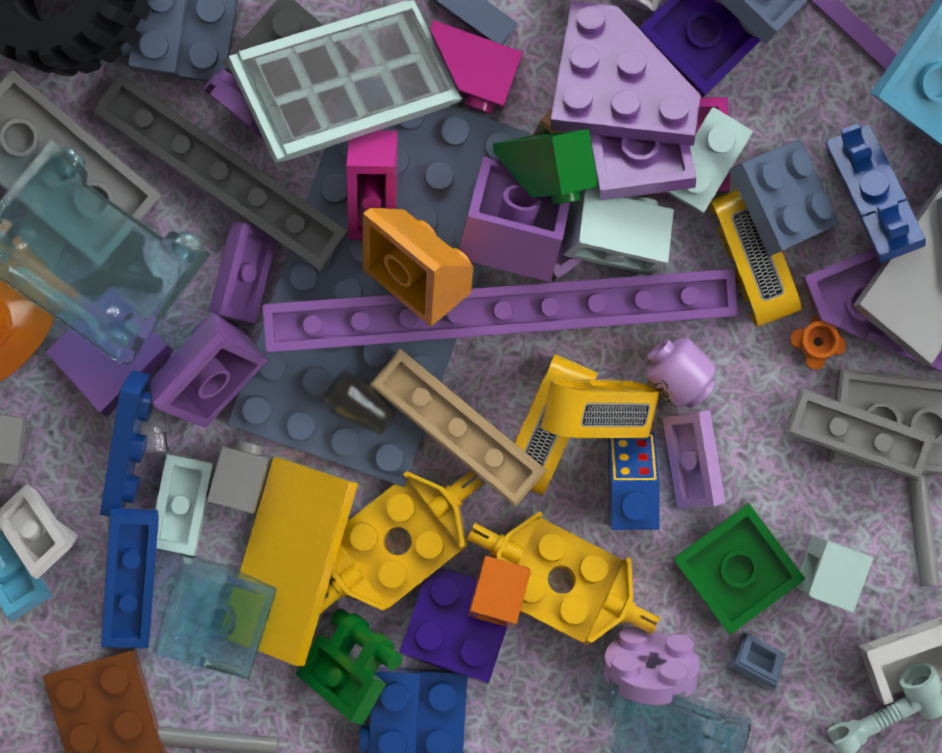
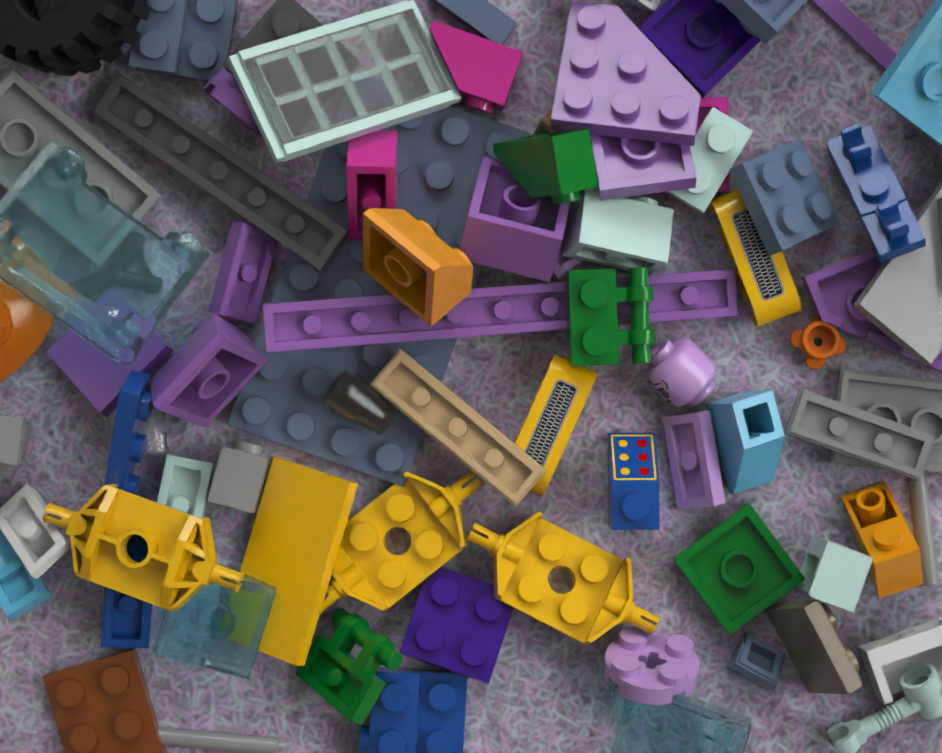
orange panel [467,555,531,629] -> none
yellow beam [541,379,660,438] -> none
none -> yellow plate [42,484,245,612]
none -> green plate [565,267,655,366]
none -> medium azure slope [706,390,785,494]
none -> dark tan tile [766,600,862,694]
none -> light orange slope [841,481,924,599]

